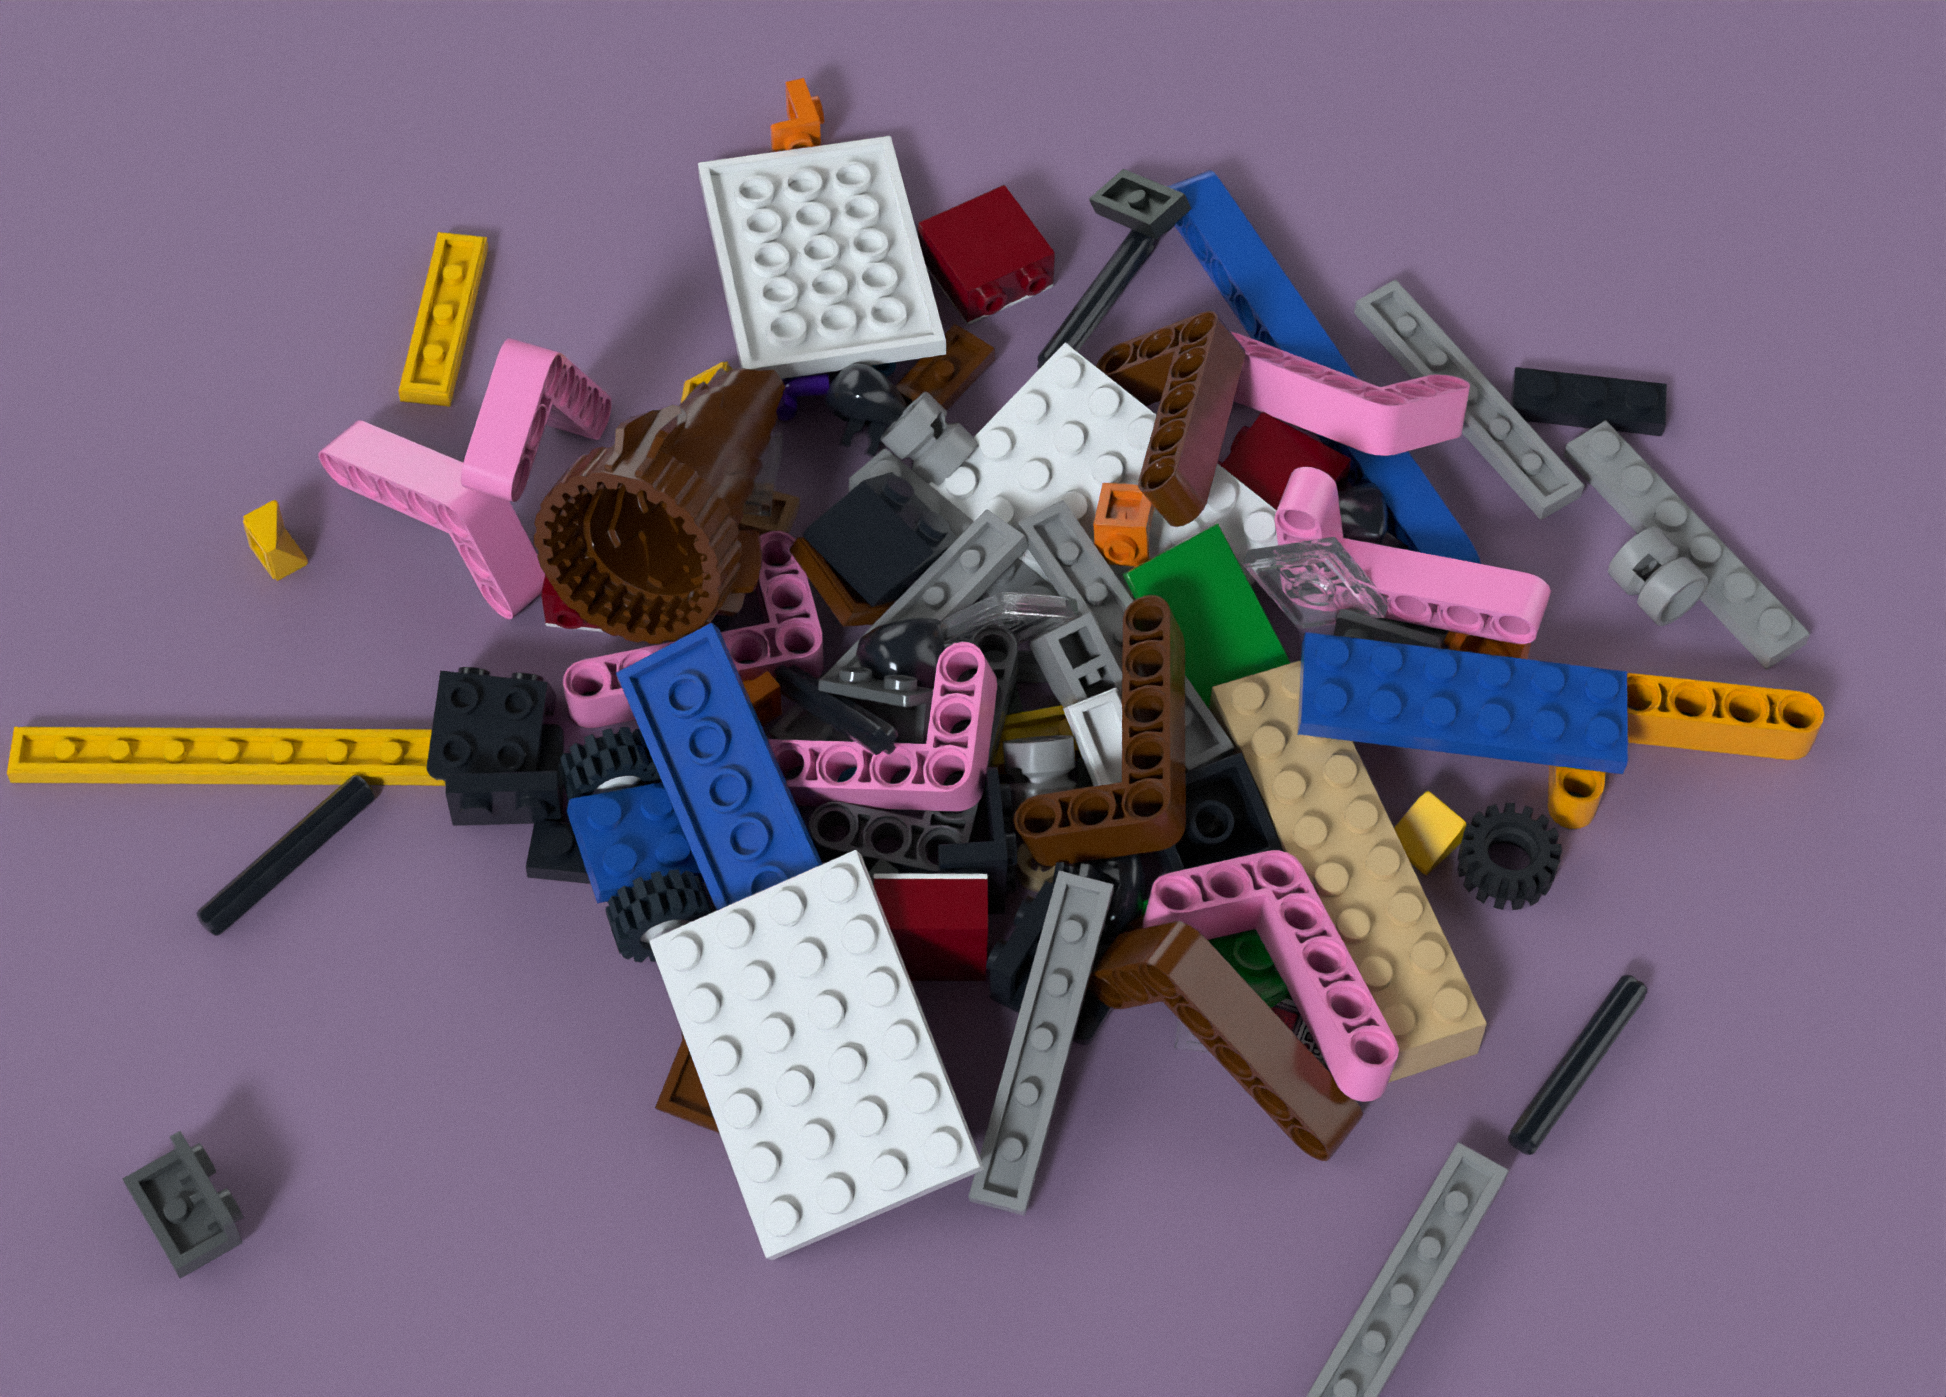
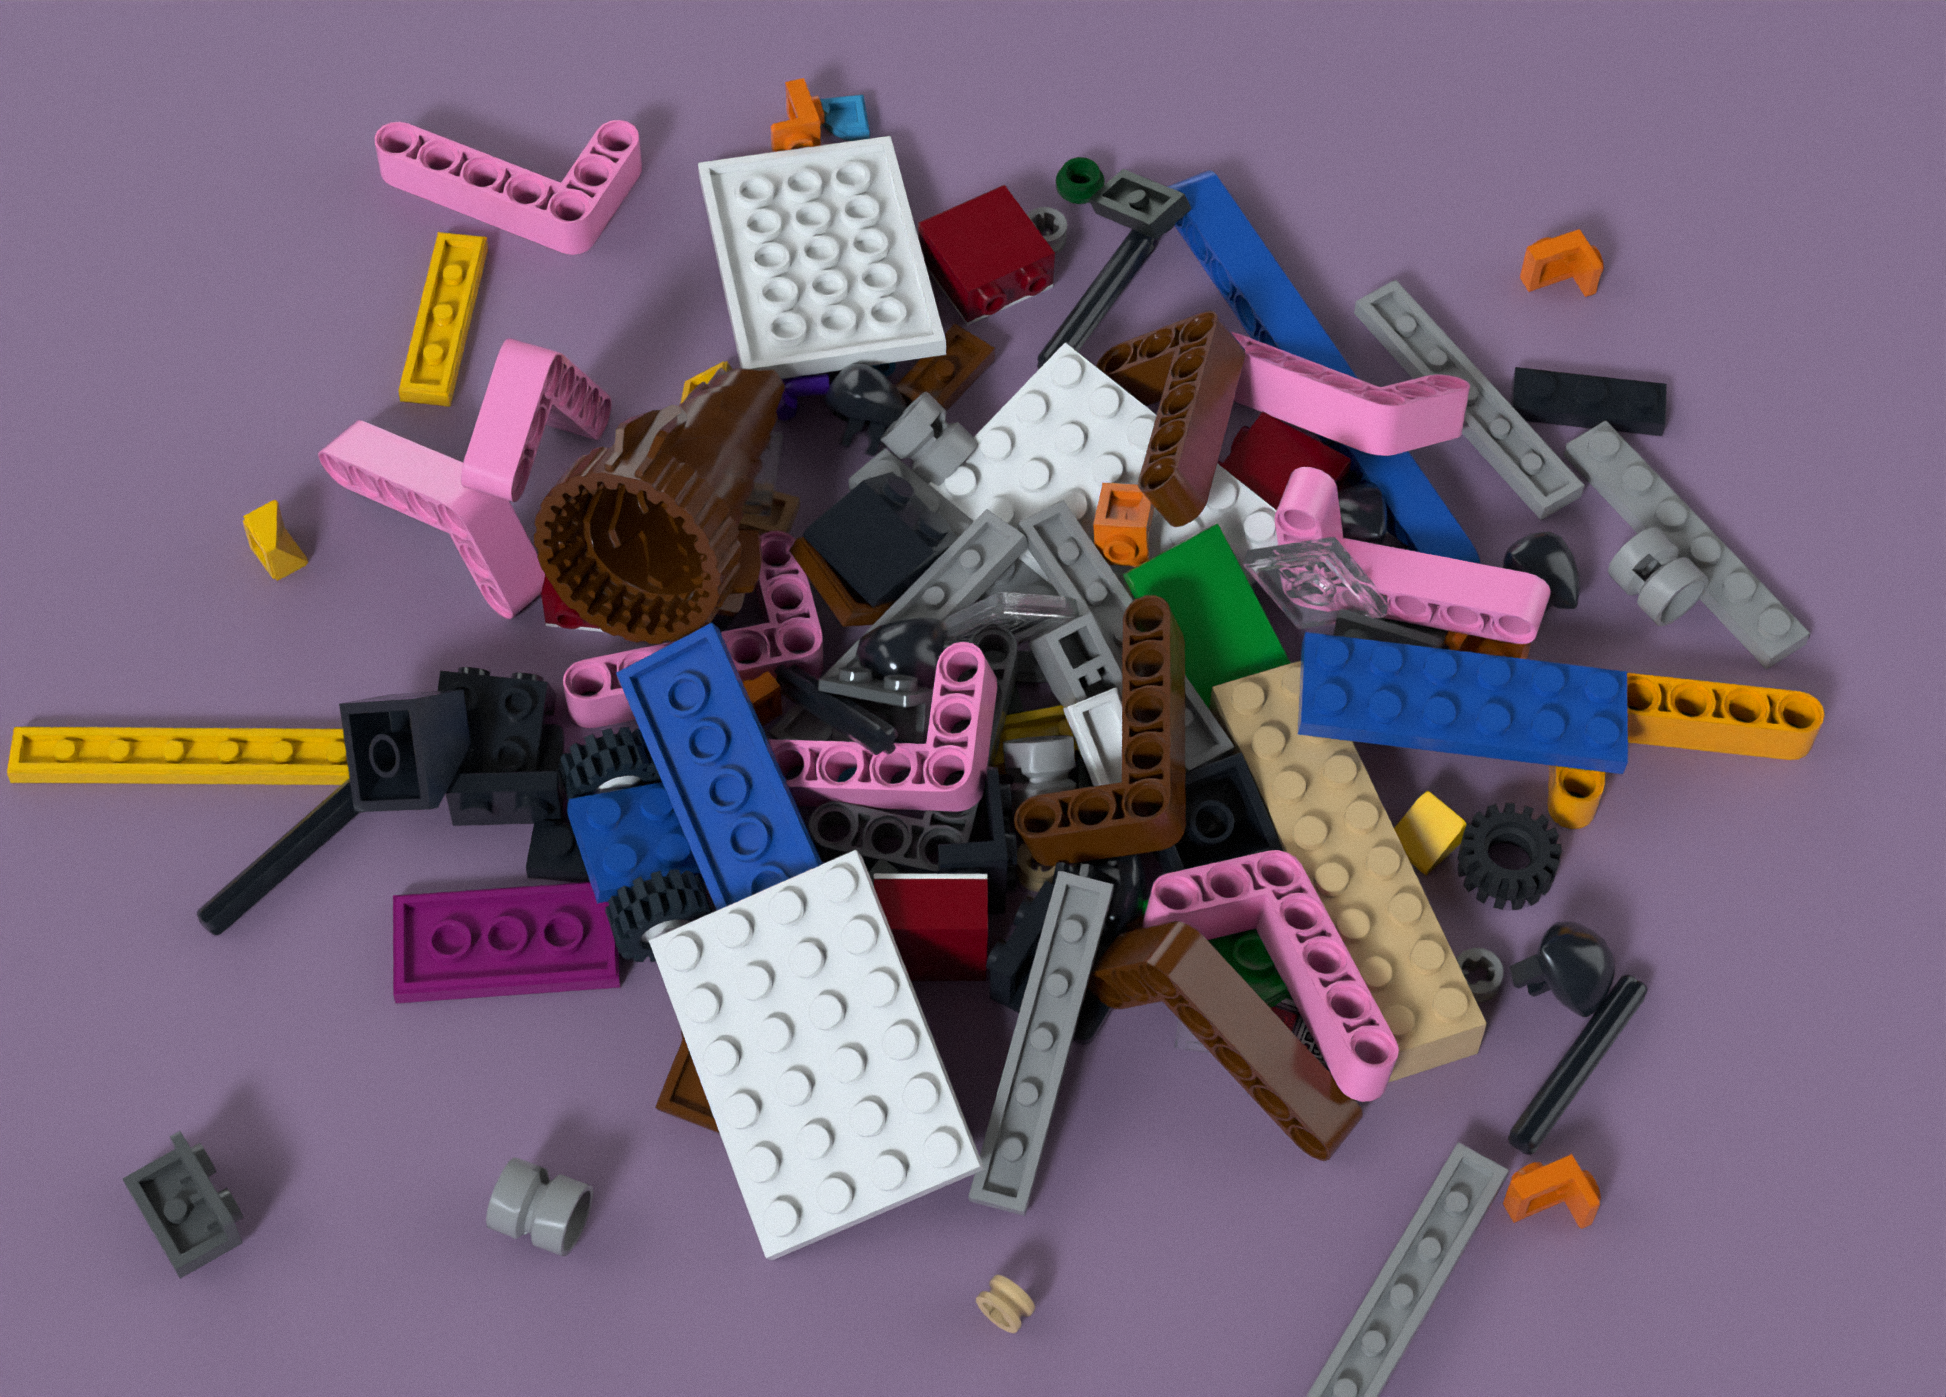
none -> black slope [339,689,471,812]
none -> bright pink beam [374,120,642,255]
none -> magenta tile [393,882,621,1004]
none -> light grey wheel [486,1157,593,1257]
none -> dark azure tile [820,95,870,141]
none -> tan bush [976,1275,1035,1334]
none -> light grey bush [1027,207,1067,255]
none -> dark green plate [1056,157,1105,204]
none -> light grey bush [1456,948,1503,1003]
none -> black piece [1503,531,1580,614]
none -> orange bracket [1503,1154,1601,1229]
none -> black piece [1509,922,1615,1017]
none -> orange bracket [1520,229,1604,297]

